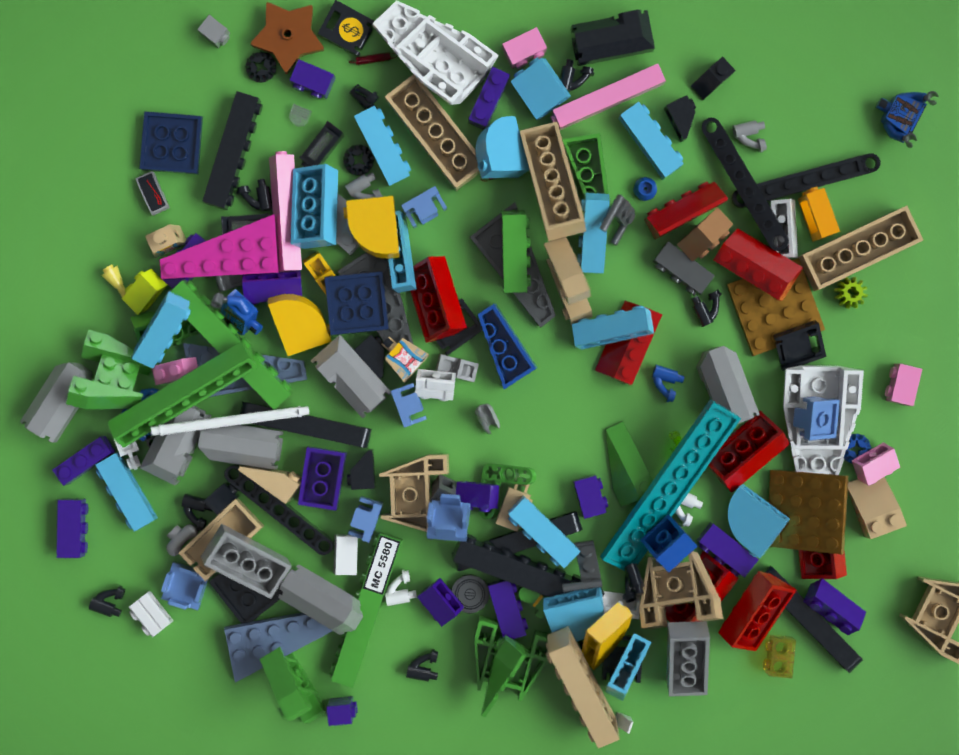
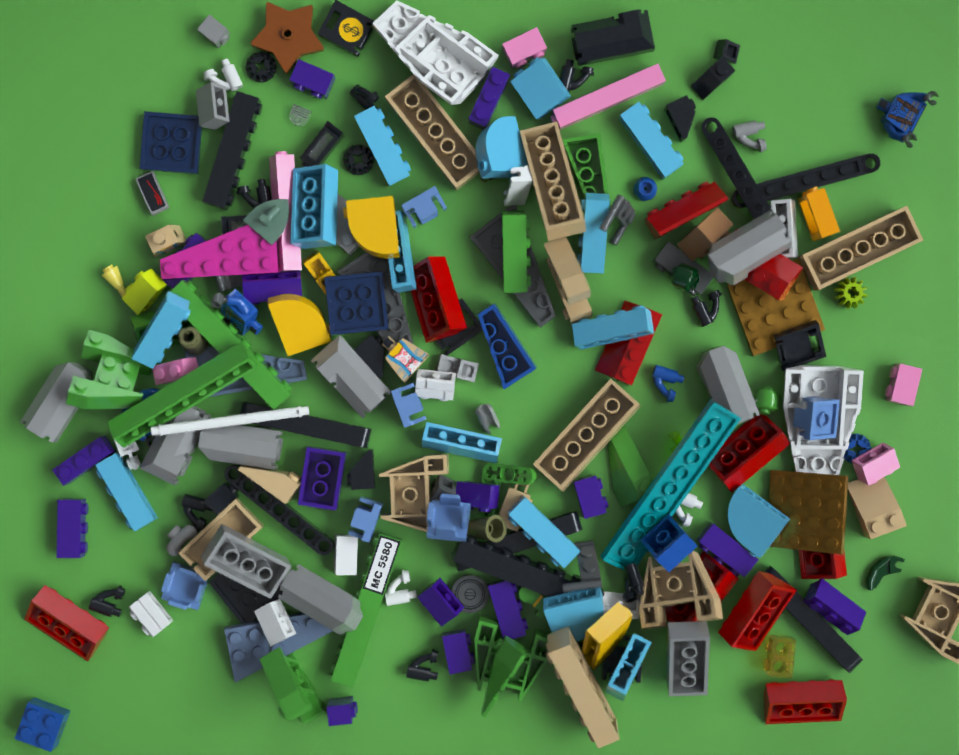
light grey plant [345,173,383,199] -> none
dark red piece [349,52,398,65] -> none
white piece [616,712,633,733] -> none
none -> blue brick [15,697,71,752]
none -> red slope [24,585,109,662]
none -> olive plant [179,327,208,355]
none -> light grey brick [196,82,230,130]
none -> white plant [203,59,243,91]
none -> sand green shield [243,199,289,245]
none -> white hinge [254,599,297,646]
none -> medium azure brick [422,422,502,464]
none -> dark purple brick [442,629,475,674]
none -> olive plant [467,515,507,542]
none -> white hinge [503,165,533,206]
none -> tan brick [533,379,641,492]
none -> dark green head [670,263,700,292]
none -> light grey brick [708,211,792,285]
none -> black slope [713,39,740,64]
none -> bright green head [754,386,781,416]
none -> red slope [763,679,847,724]
none -> dark green piece [866,556,905,590]

